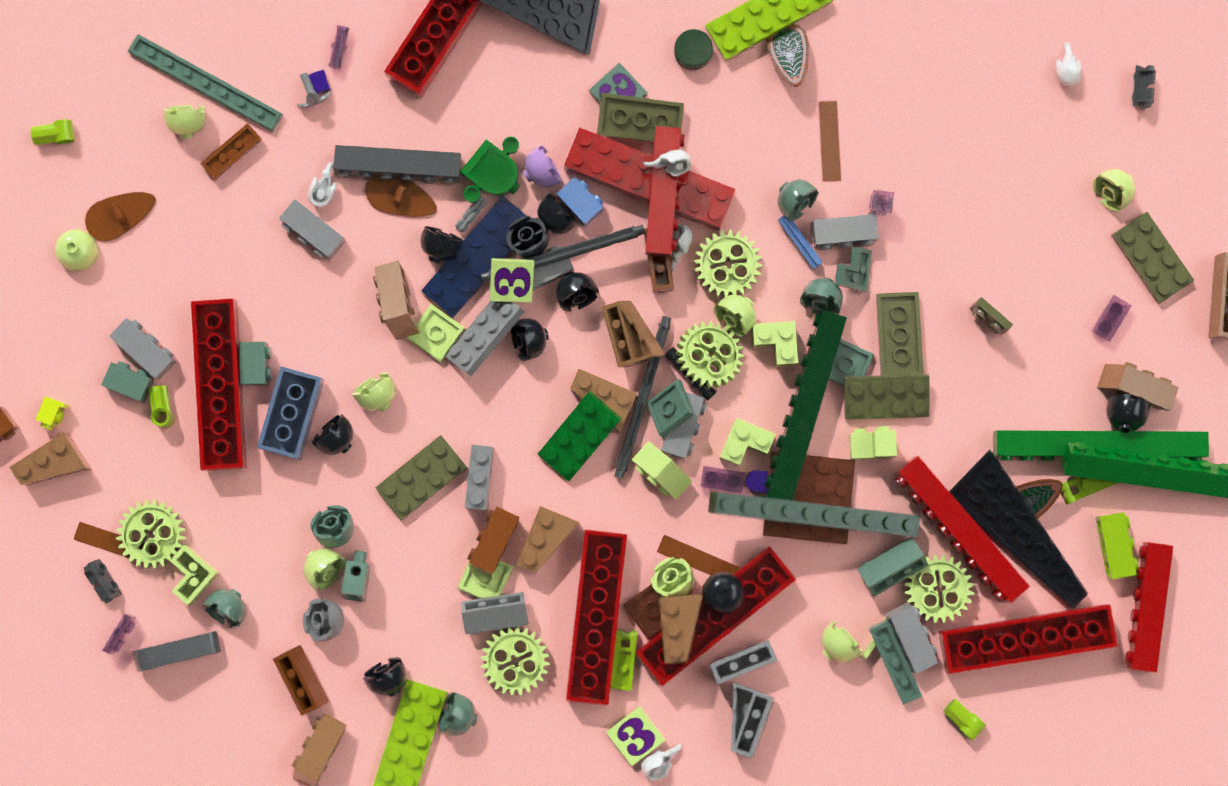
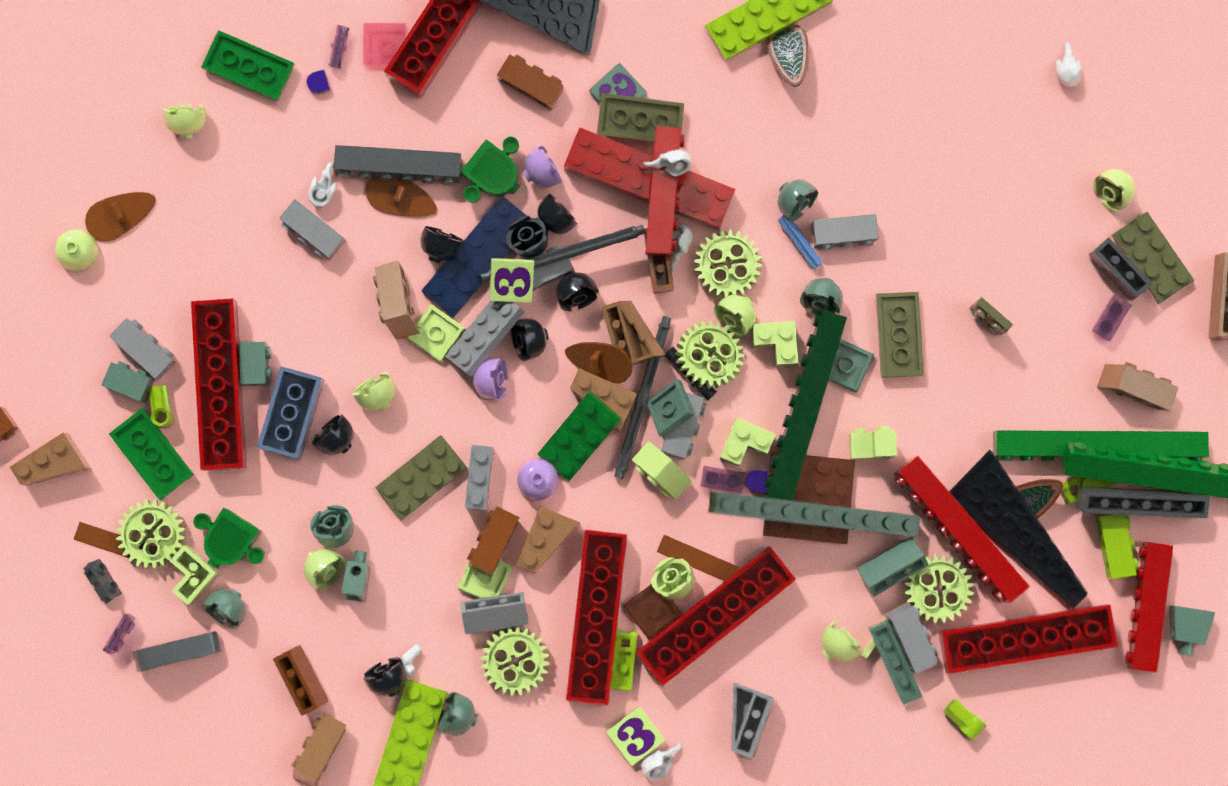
lime piece [30,119,75,146] -> none
neon yellow brick [35,396,70,430] -> none
sand green tile [128,34,283,132] -> none
dark orange plate [200,123,262,180] -> none
light grey plant [297,72,331,108] -> none
light grey cylinder [303,599,344,641] -> none
light grey axle [455,196,488,233] -> none
medium blue brick [556,177,604,227] -> none
medium nougat wedge [659,594,702,663] -> none
dark green head [674,29,713,70] -> none
black cylinder [702,572,745,615] -> none
light grey brick [709,640,777,684] -> none
dark orange sticker [819,101,841,181] -> none
sand green plate [835,247,872,292] -> none
olive plate [844,374,930,420] -> none
clear purple brick [868,190,895,216] -> none
black cylinder [1106,394,1150,433] -> none
dark grey hinge [1132,65,1156,110] -> none
none -> green plate [109,408,195,501]
none -> green piece [193,507,265,569]
none -> green plate [201,30,295,102]
none -> clear pink tile [363,23,406,65]
none -> white arm [401,644,423,676]
none -> lavender cylinder [471,358,508,400]
none -> dark orange brick [497,54,564,111]
none -> lavender cylinder [517,458,559,501]
none -> dark orange shield [565,342,632,384]
none -> dark grey brick [1076,487,1210,518]
none -> dark grey brick [1088,237,1152,301]
none -> sand green torso [1169,605,1215,656]

